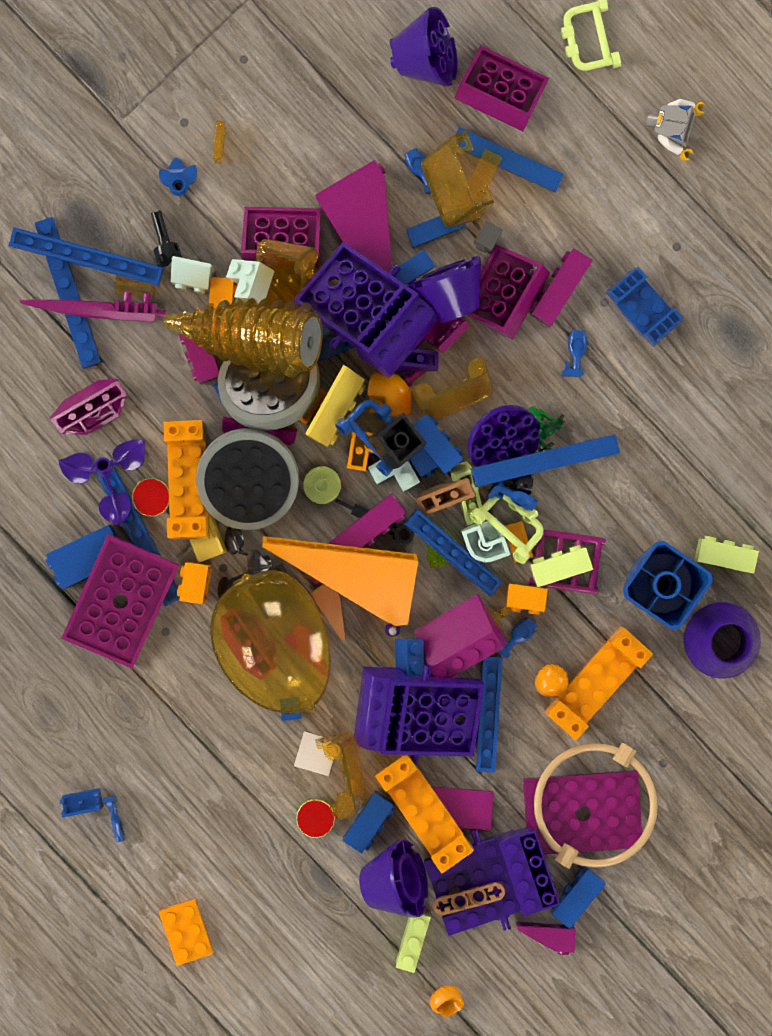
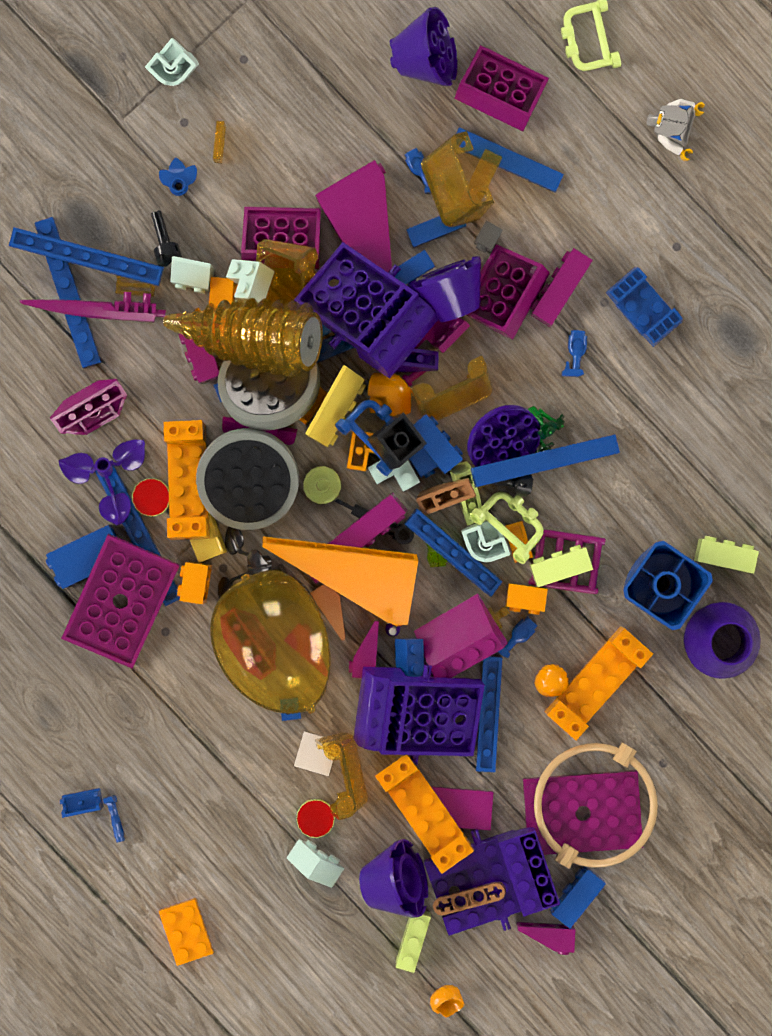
blue brick [343,790,395,854] -> none
blue piece [487,481,538,511] -> none
none -> light aqua brick [145,38,199,86]
none -> light aqua brick [287,839,344,888]
none -> magenta slope [349,620,379,678]

